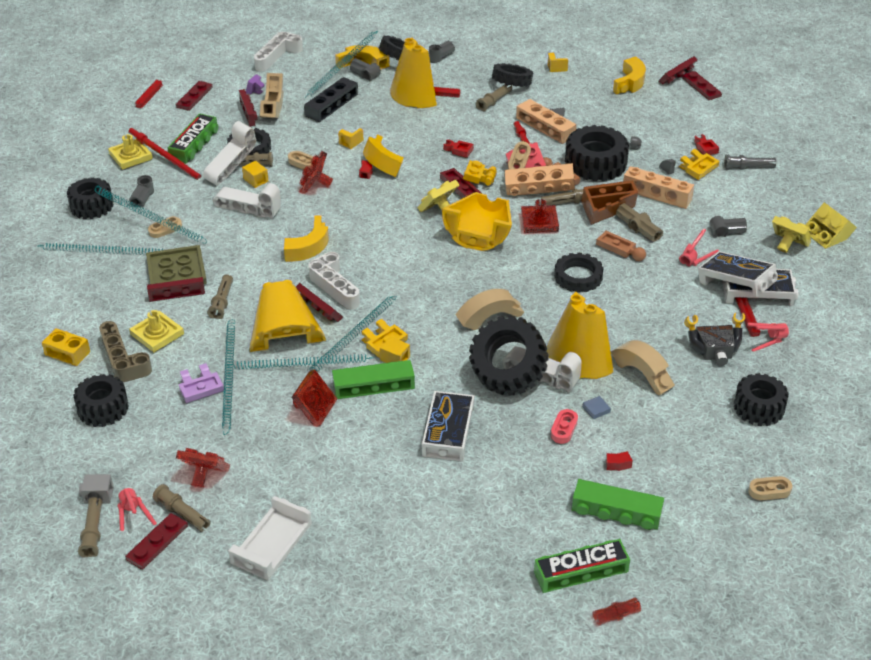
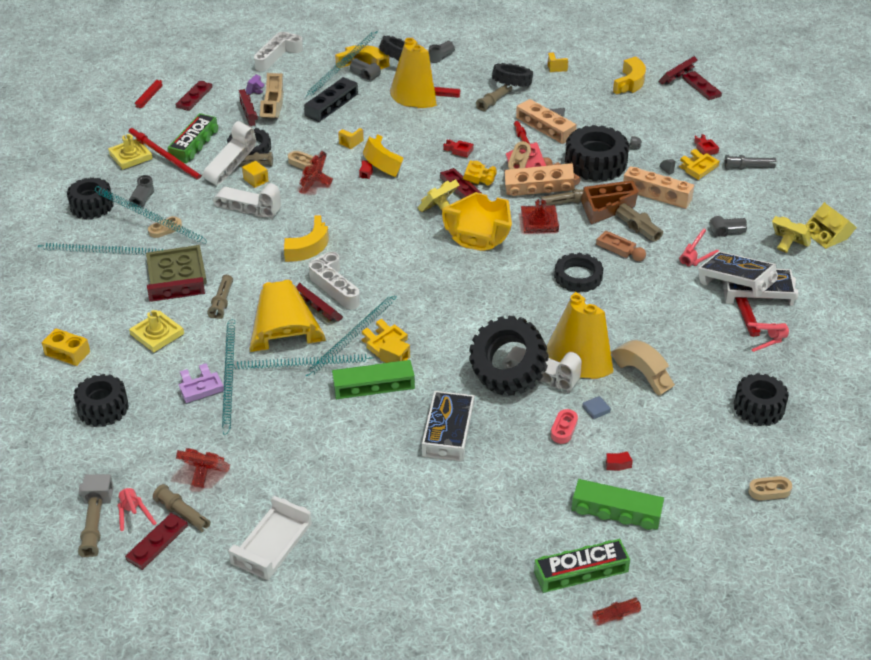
dark tan beam [99,321,152,382] -> none
clear red plate [291,369,337,427] -> none
tan arch [455,289,524,330] -> none
torso [684,313,745,366] -> none

